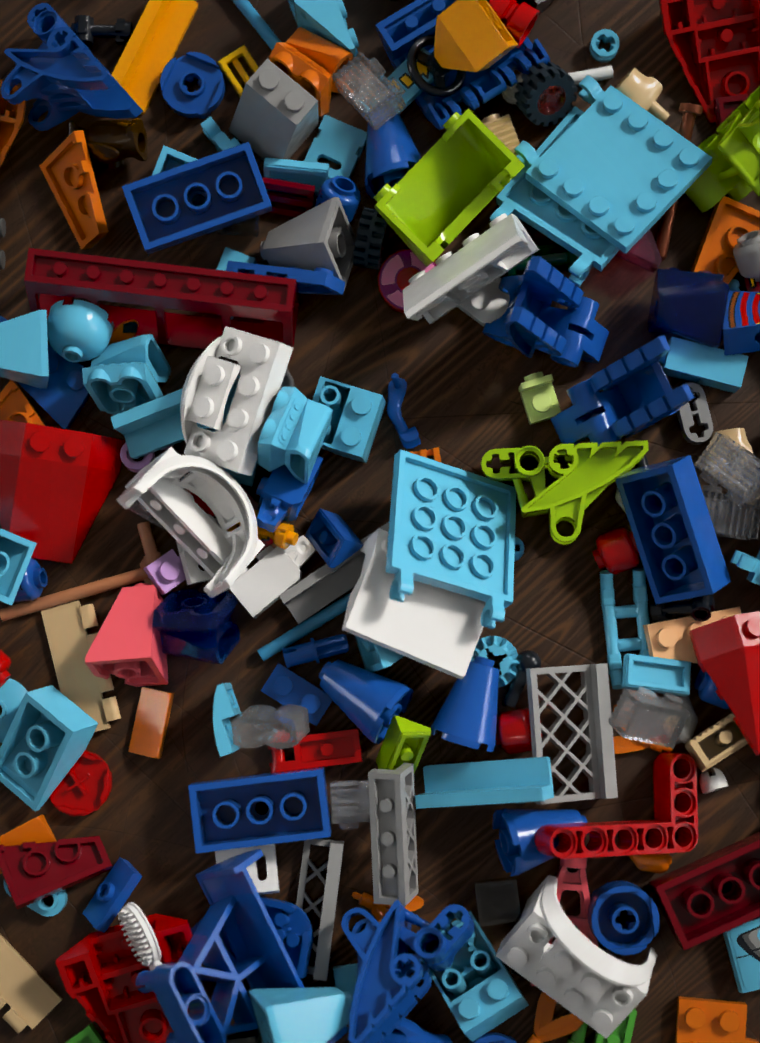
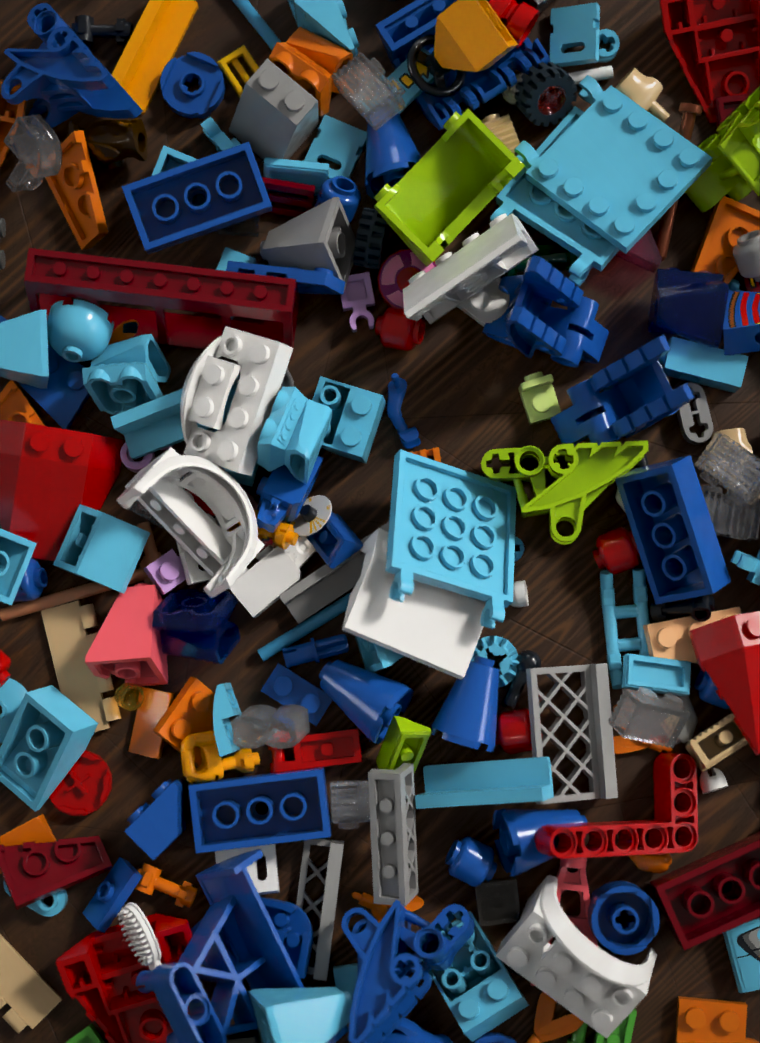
none -> clear brick [3,114,62,193]
none -> medium azure slope [53,504,150,594]
none -> clear yellow hinge [114,683,144,711]
none -> blue slope [124,778,186,860]
none -> orange bar [135,863,198,908]
none -> orange wing [153,676,215,767]
none -> light orange piece [180,730,260,783]
none -> piece [290,495,332,537]
none -> lavender plate [340,272,375,332]
none -> red head [375,306,425,351]
none -> blue head [445,836,497,887]
none -> white hinge [511,580,529,608]
none -> medium azure piece [550,2,600,67]

